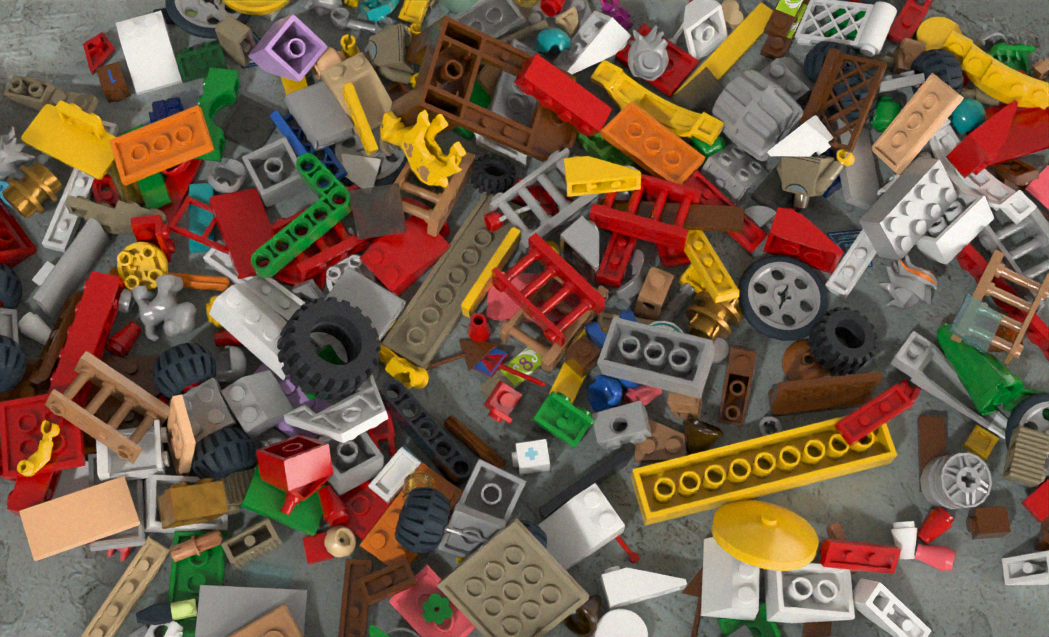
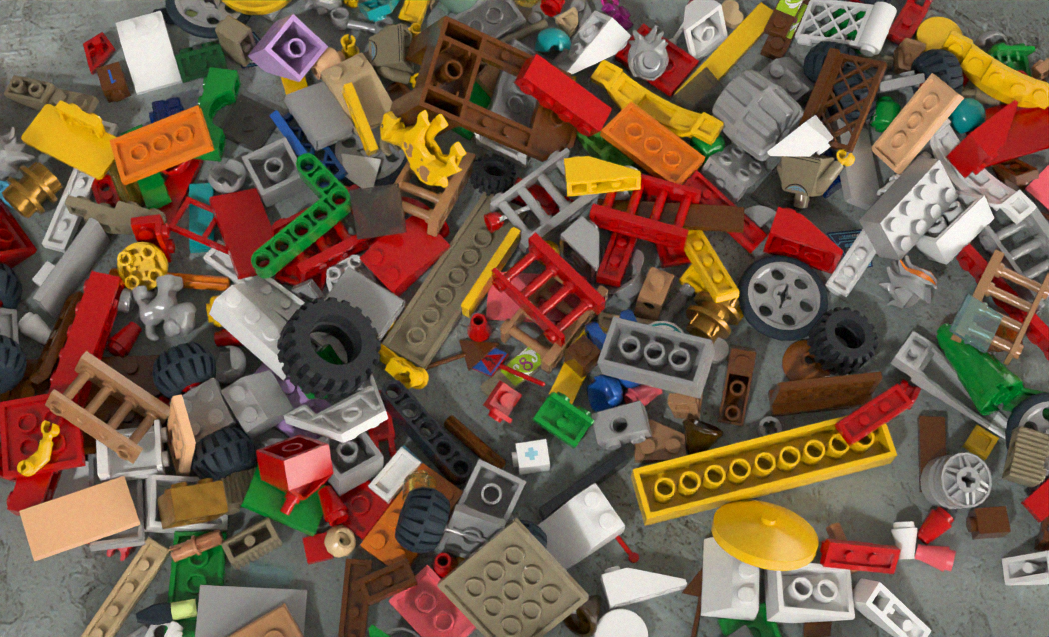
green plant [422,593,452,625] -> none
none -> red cone [433,553,458,579]

